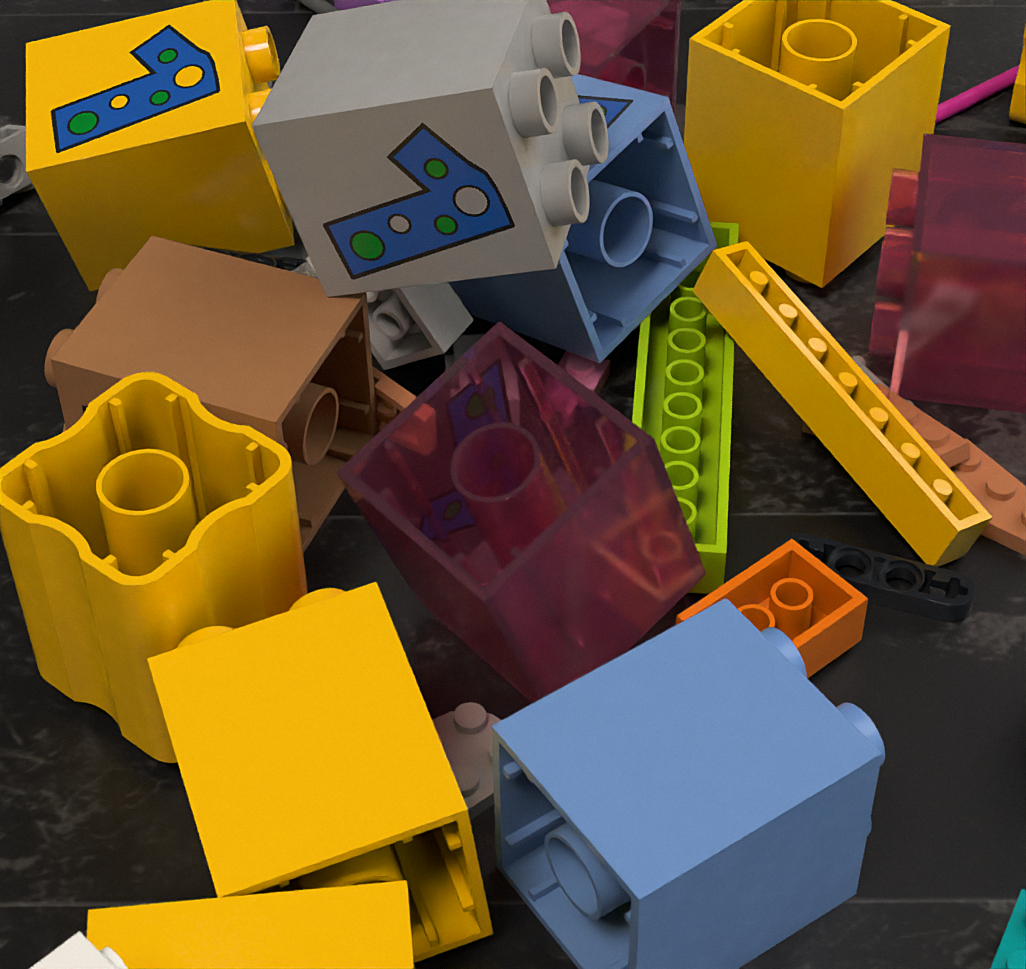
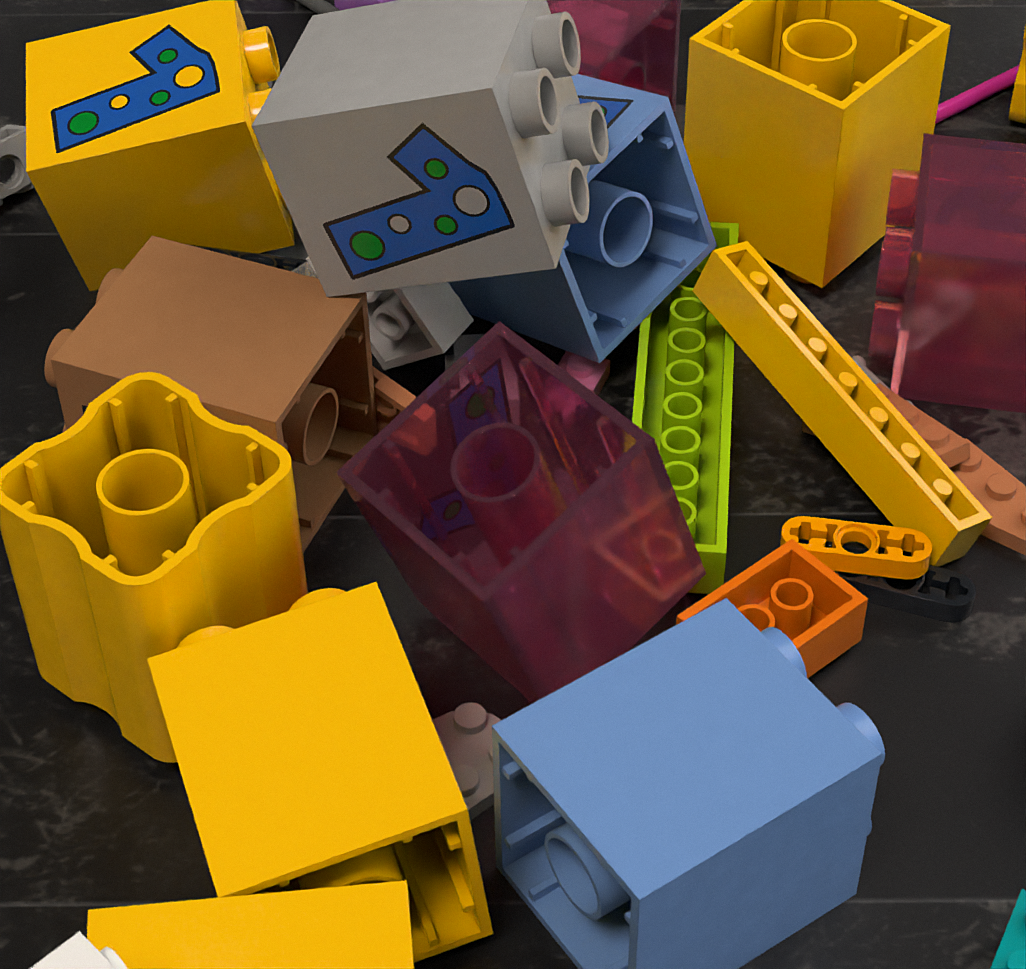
none -> light orange beam [780,516,932,580]

